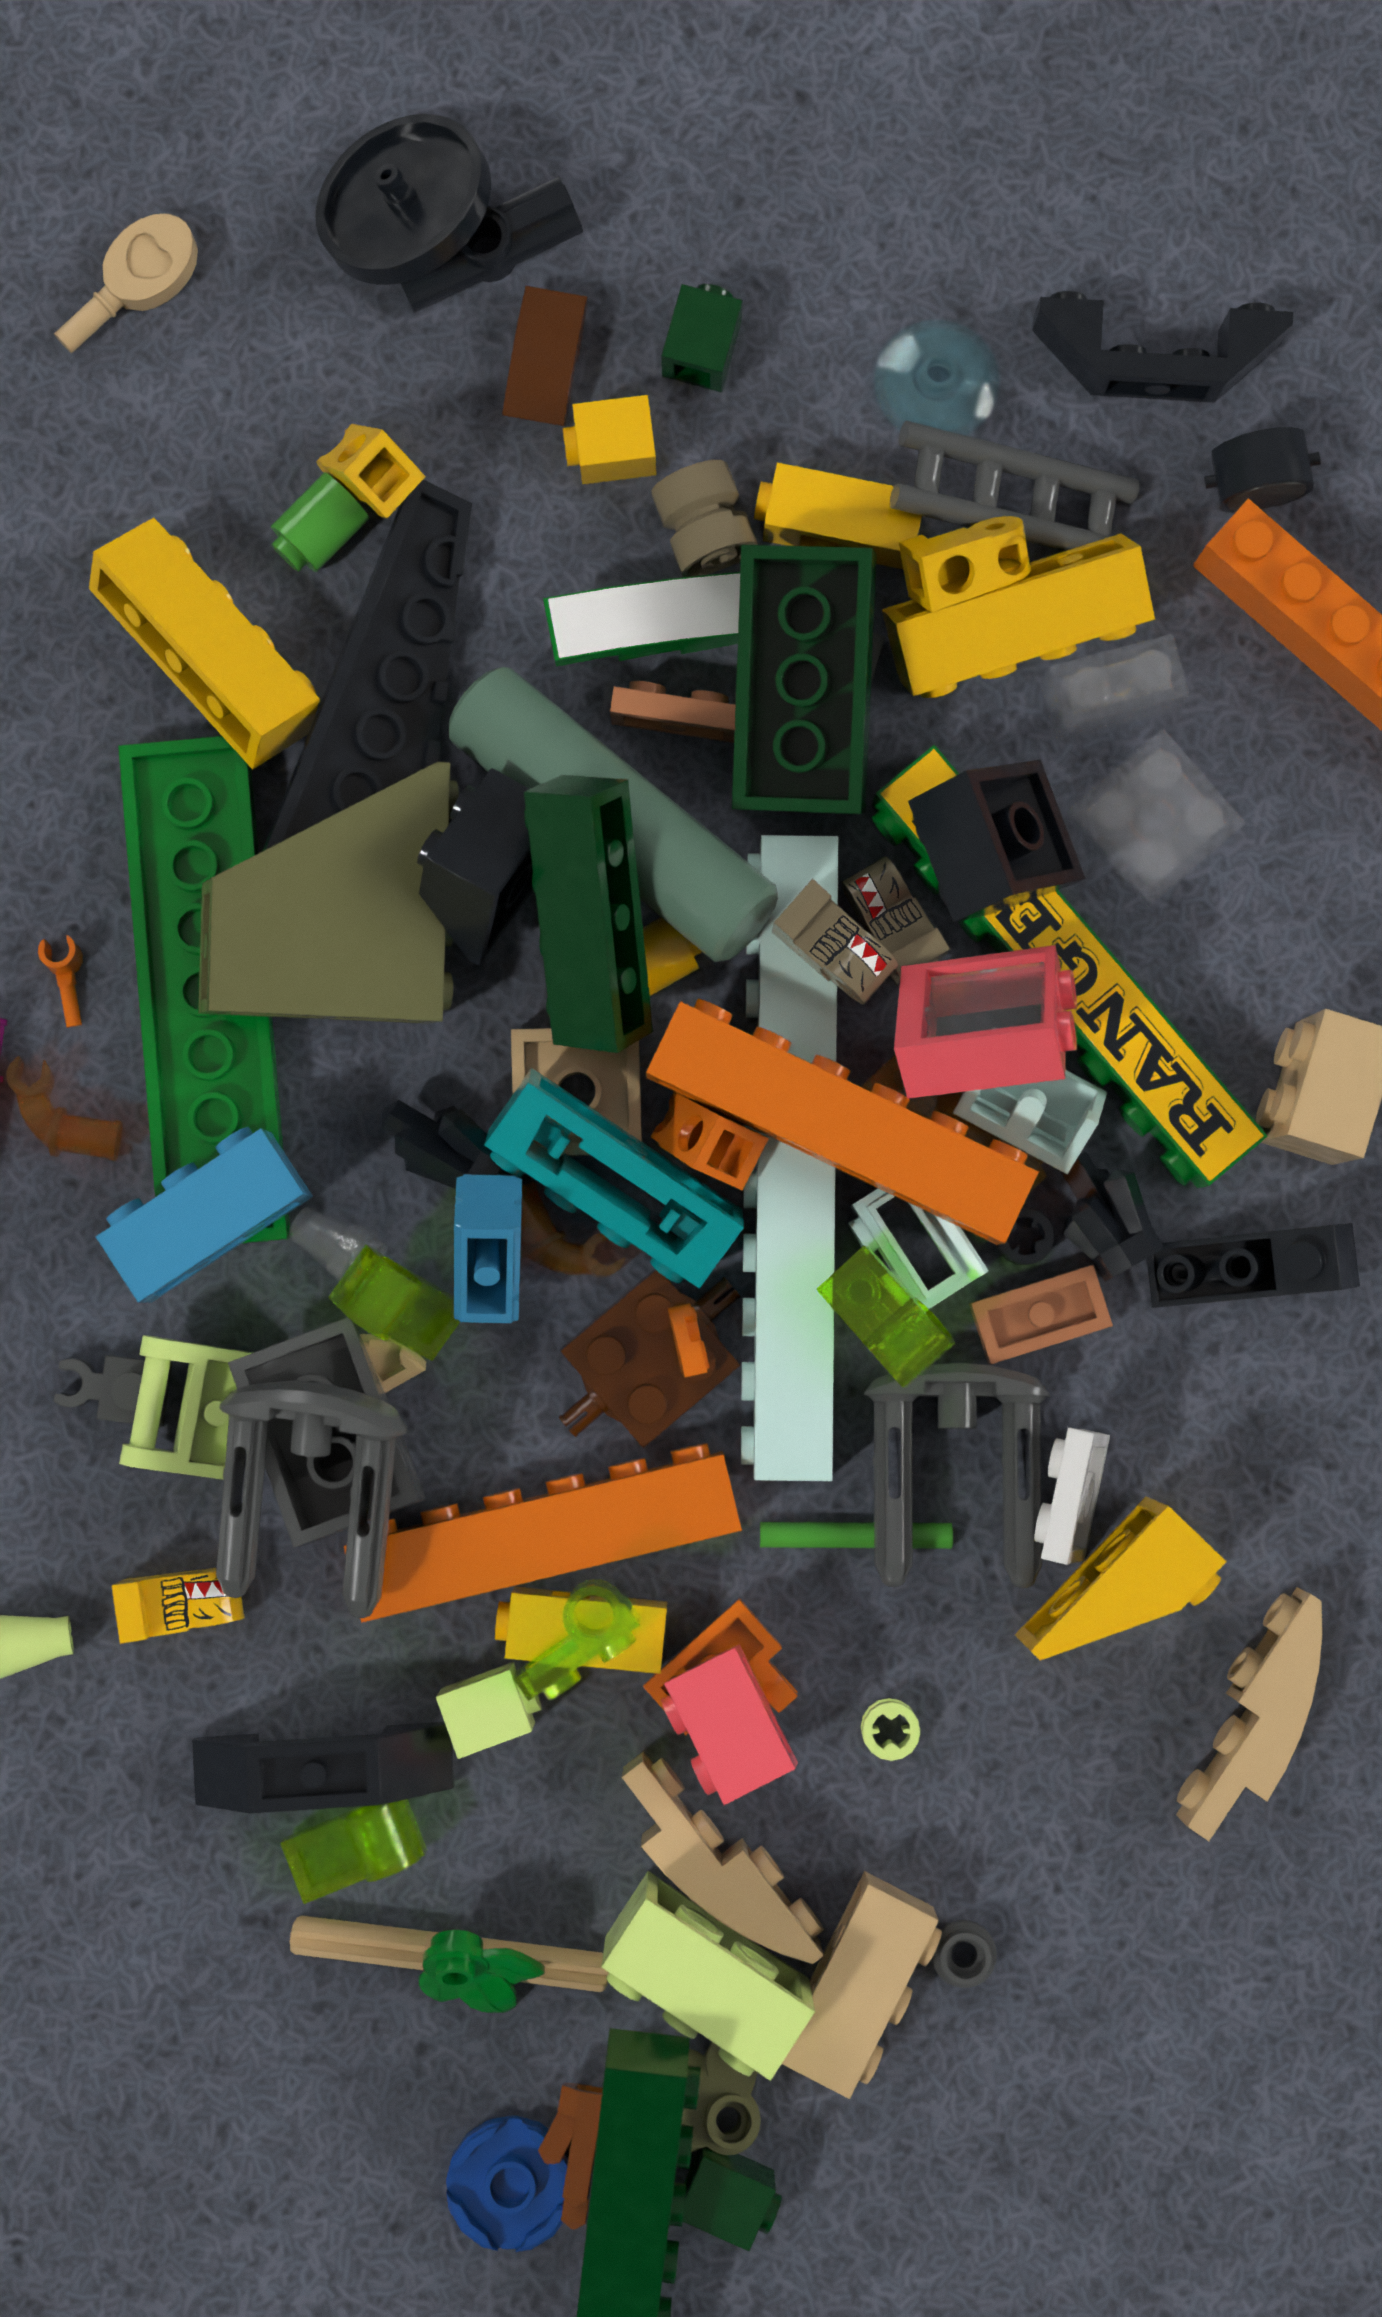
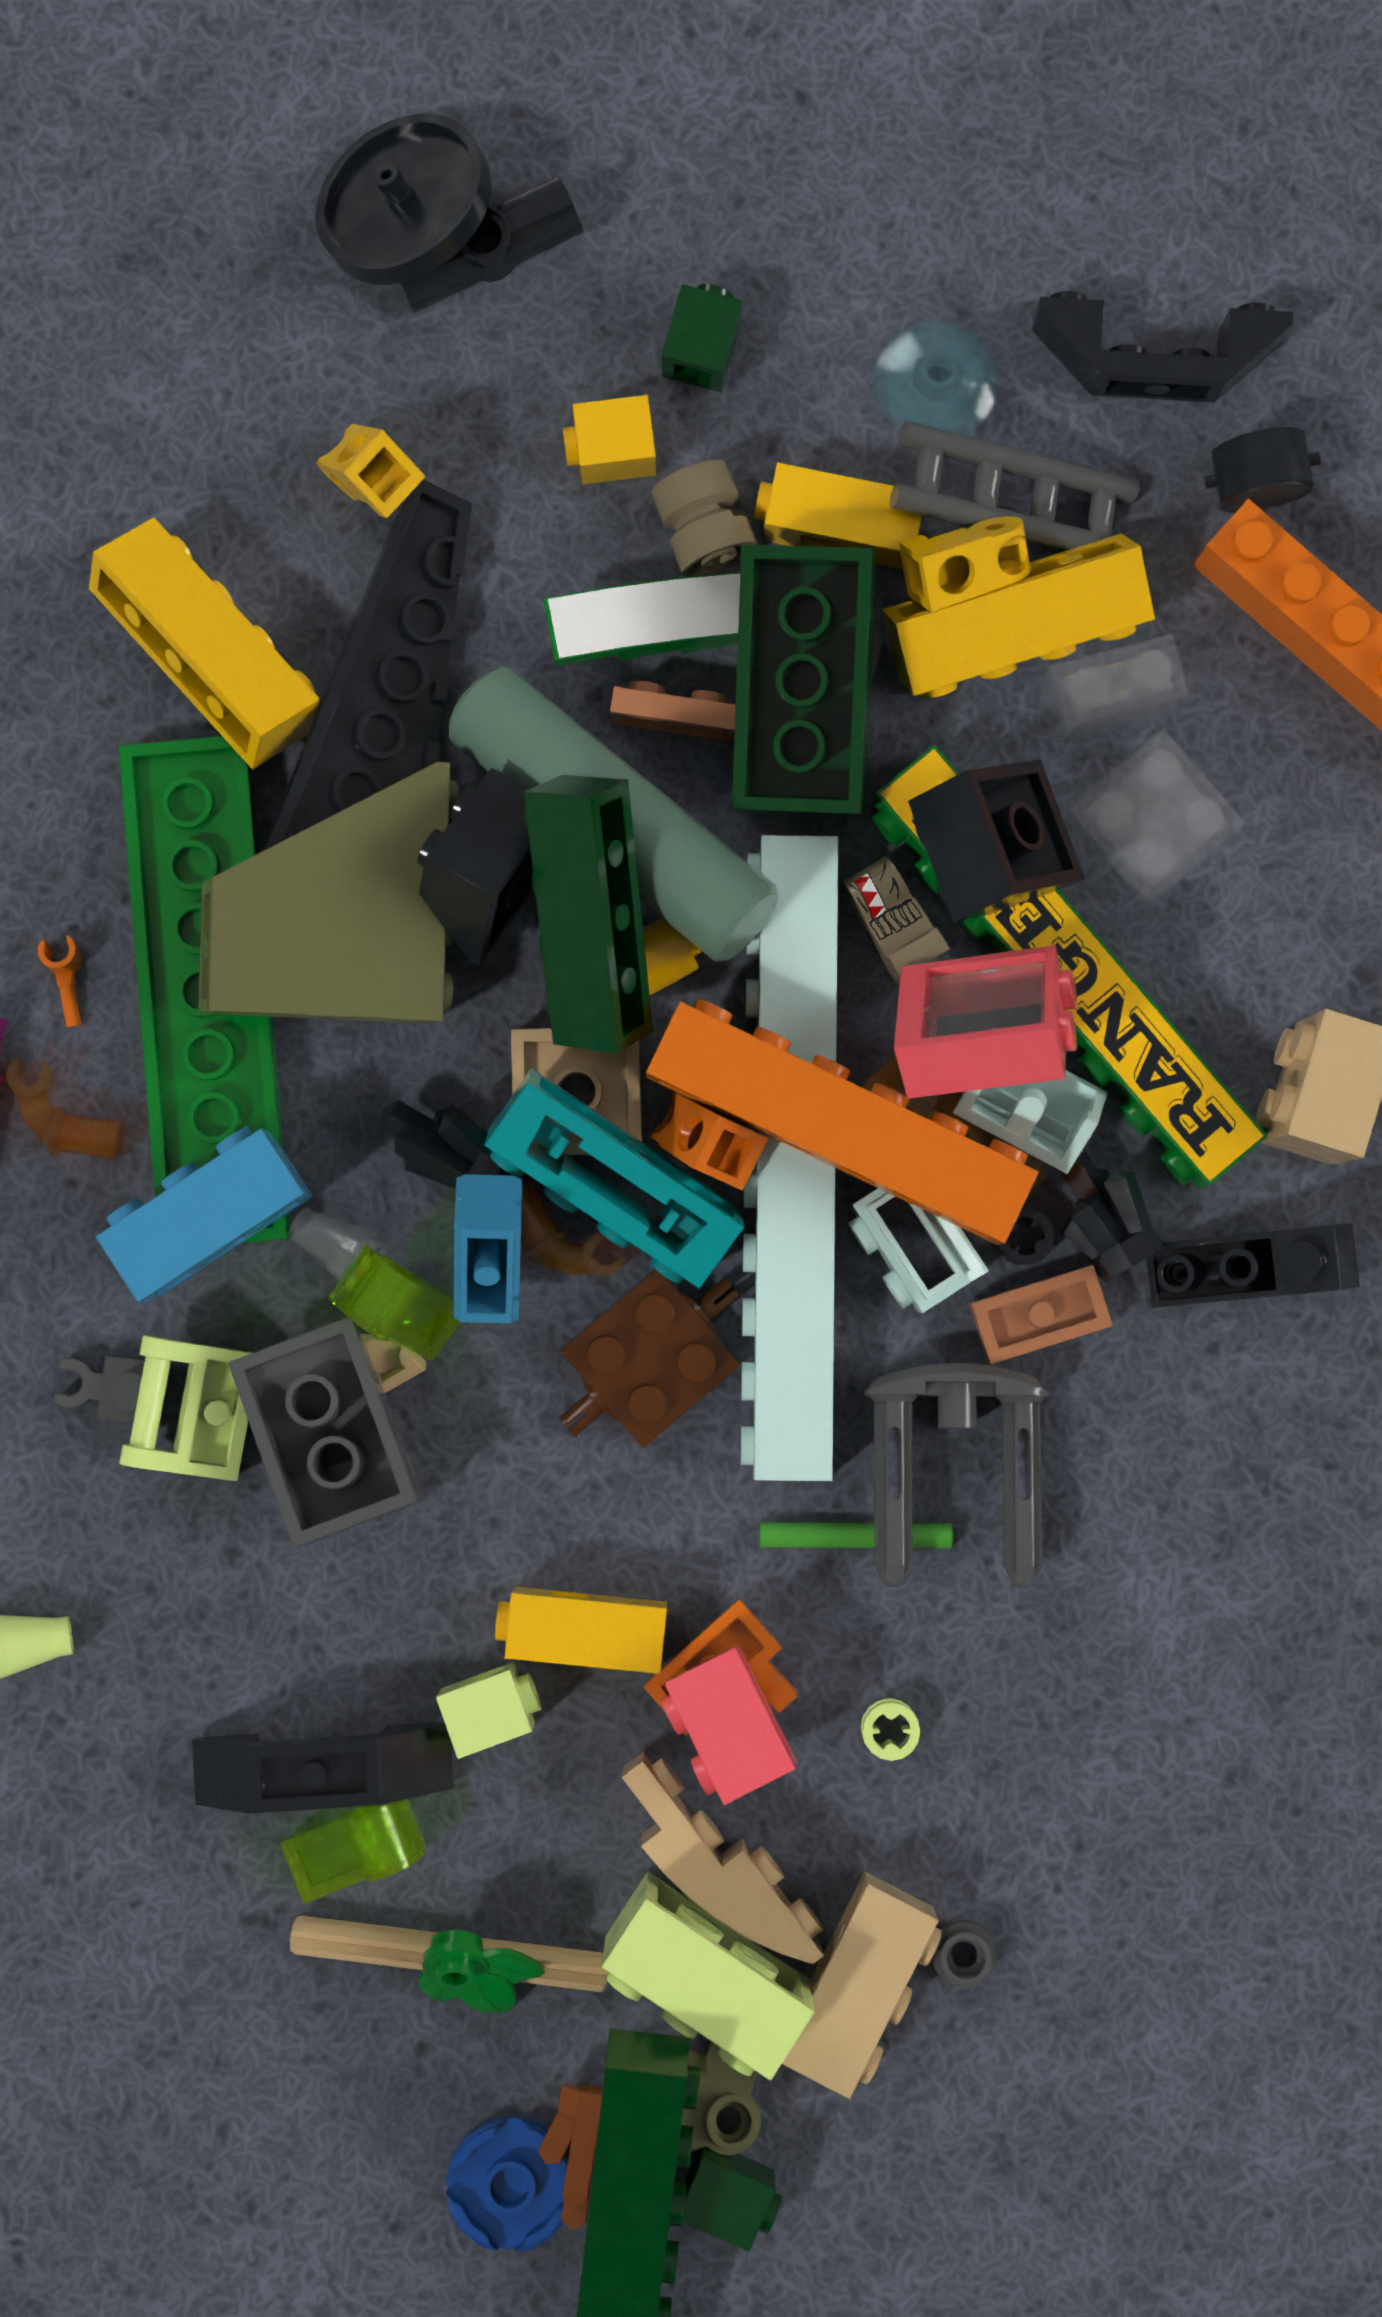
tan piece [54,214,198,354] -> none
yellow leg [111,1568,245,1644] -> none
dark grey piece [216,1381,408,1618] -> none
bright green brick [271,472,369,573] -> none
orange brick [344,1443,742,1623] -> none
reddish brown slope [502,285,588,426] -> none
clear neon green plate [514,1579,641,1701] -> none
orange tile [667,1303,710,1377] -> none
dark tan leg [772,878,898,1004] -> none
clear neon green plate [816,1245,955,1388] -> none
yellow slope [1015,1497,1227,1661] -> none
white plate [1034,1428,1110,1565] -> none
tan slope [1176,1587,1322,1841] -> none

